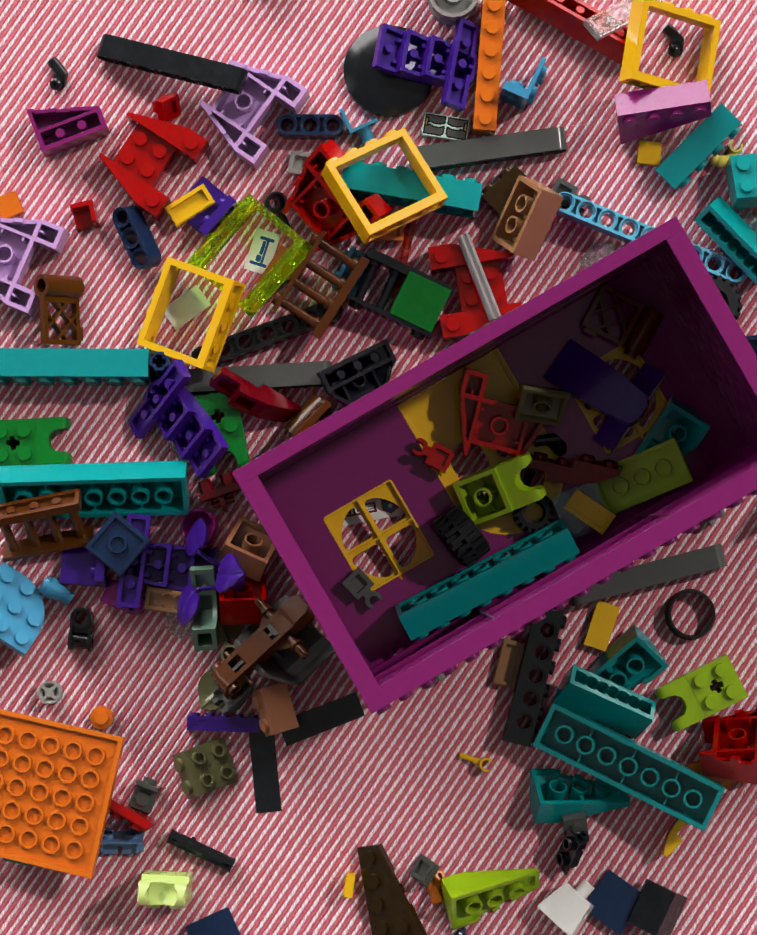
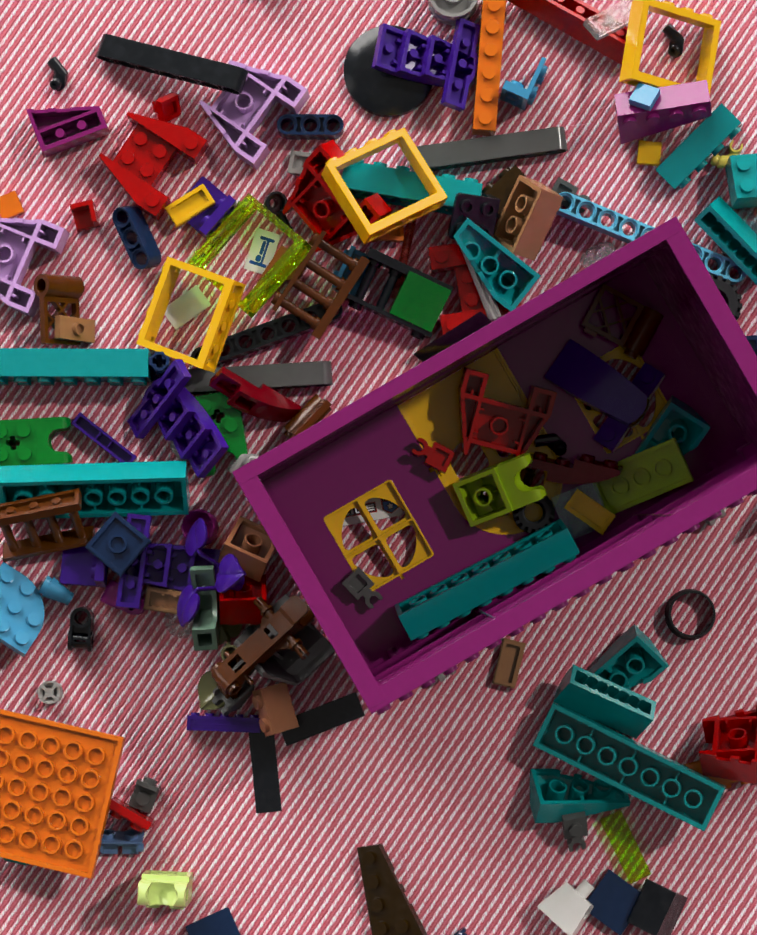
orange plate [90,706,114,729] -> none
black pin [166,829,236,873] -> none
olive bracket [172,737,238,799] -> none
dark red hips [198,472,241,513] -> none
black wedge [316,339,397,407] -> none
dark azure bracket [338,108,378,146] -> none
yellow tile [343,872,356,898] -> none
dark grey tile [408,854,440,887] -> none
tile [421,112,470,141] -> none
orange arm [425,869,445,905] -> none
black tyre [432,504,490,568] -> none
lime wedge [441,868,539,930] -> none
yellow hand [459,752,493,772] -> none
black brick [502,609,567,747] -> none
olive slope [515,383,570,427] -> none
black hinge [556,826,589,875] -> none
dark grey beam [570,544,727,607] -> none
yellow tile [583,600,620,652] -> none
lime brick [654,654,748,731] -> none
yellow slope [661,818,687,857] -> none
none -> medium nougat plate [54,315,95,344]
none -> dark purple piece [71,412,138,462]
none -> light grey arm [228,454,259,476]
none -> black sticker [414,311,492,362]
none -> black bracket [448,193,500,240]
none -> teal wedge [453,218,541,312]
none -> clear neon green tile [599,810,651,884]
none -> tile [629,82,661,111]

